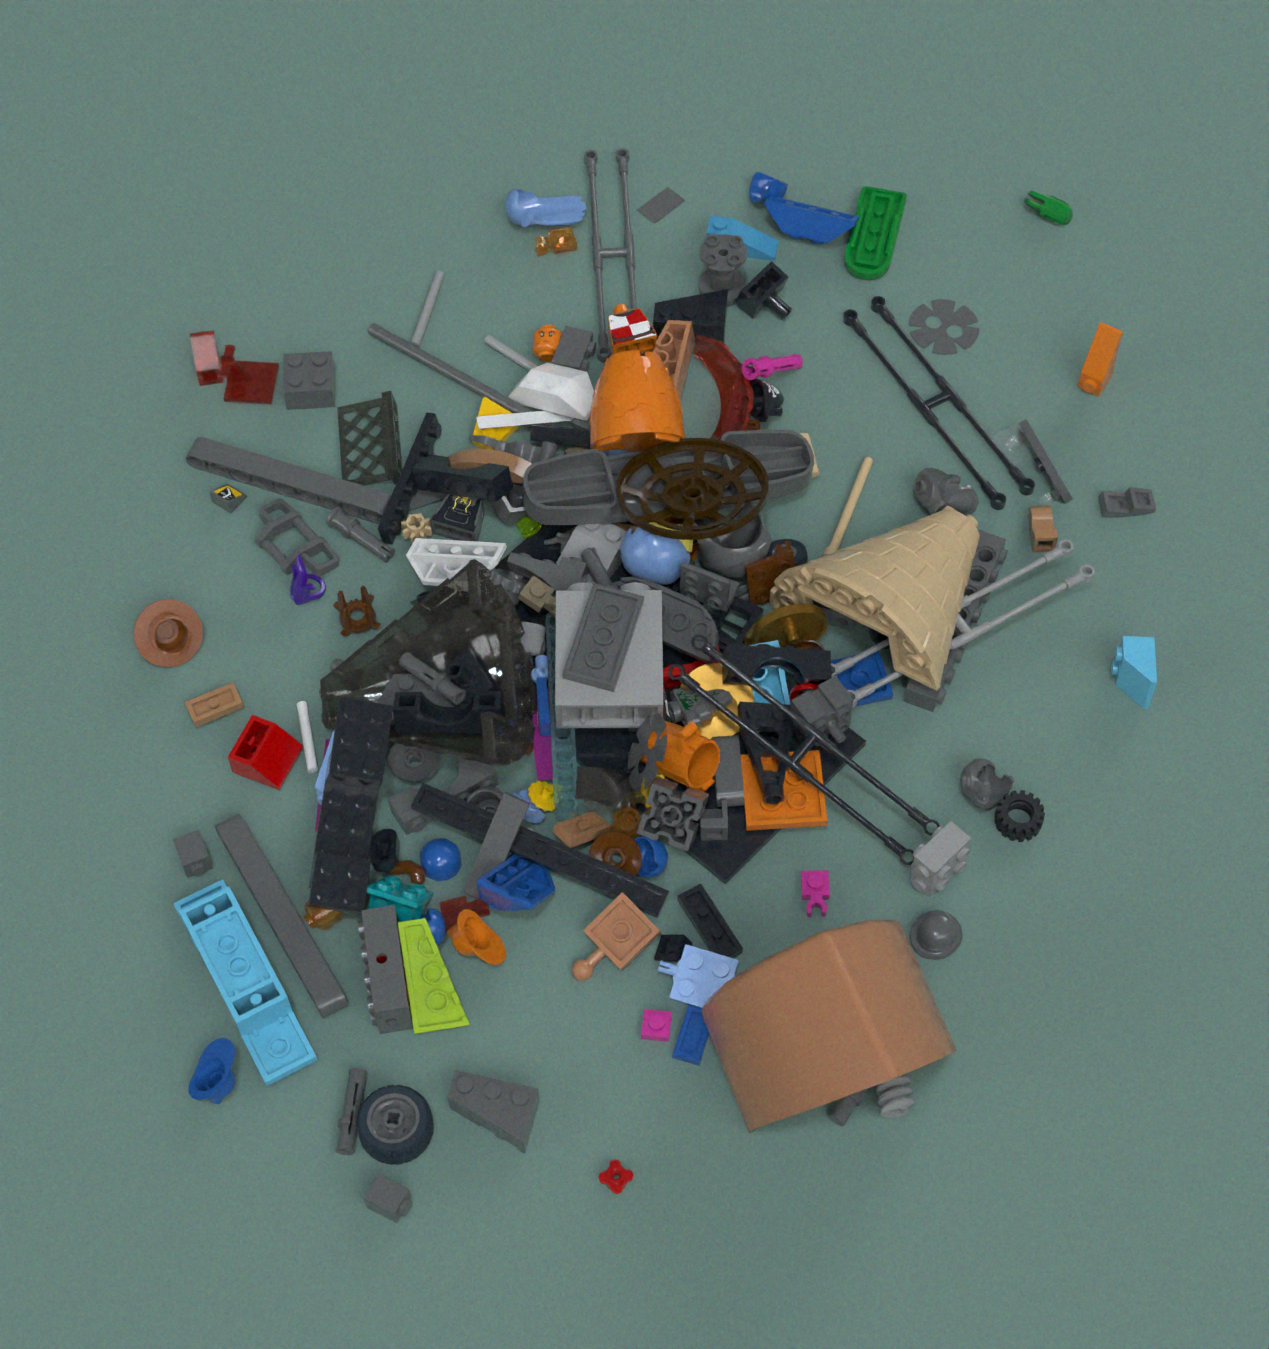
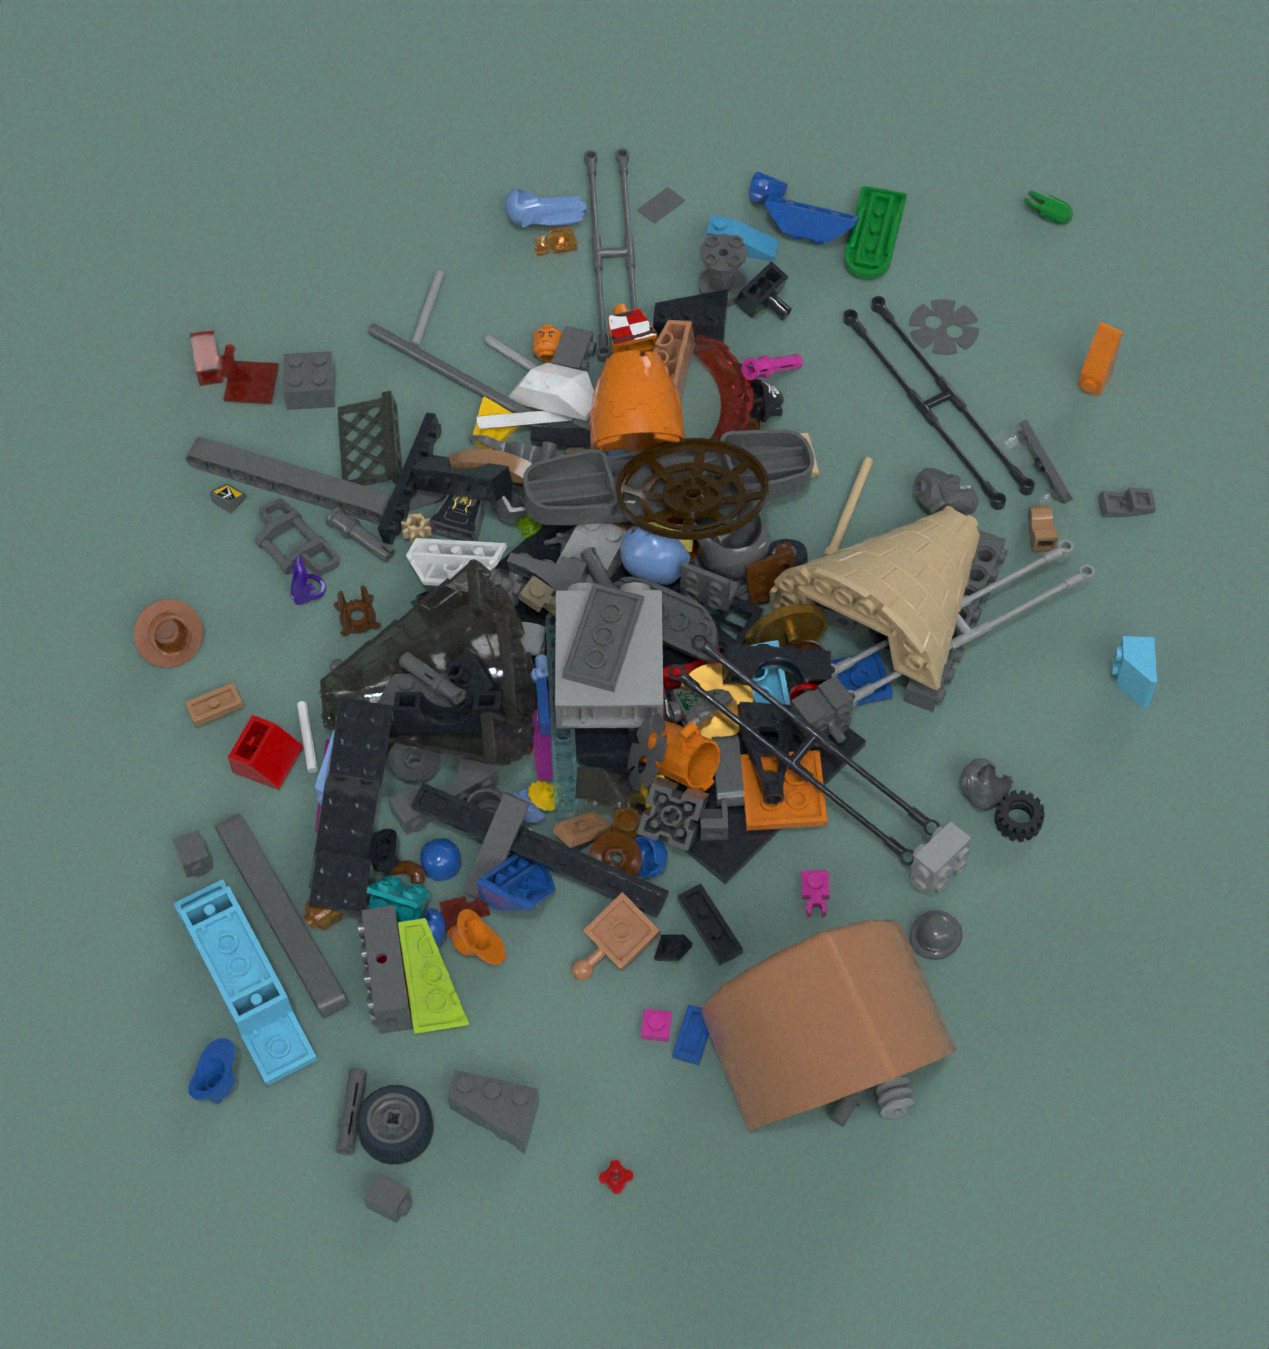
light blue plate [658,944,739,1008] -> none

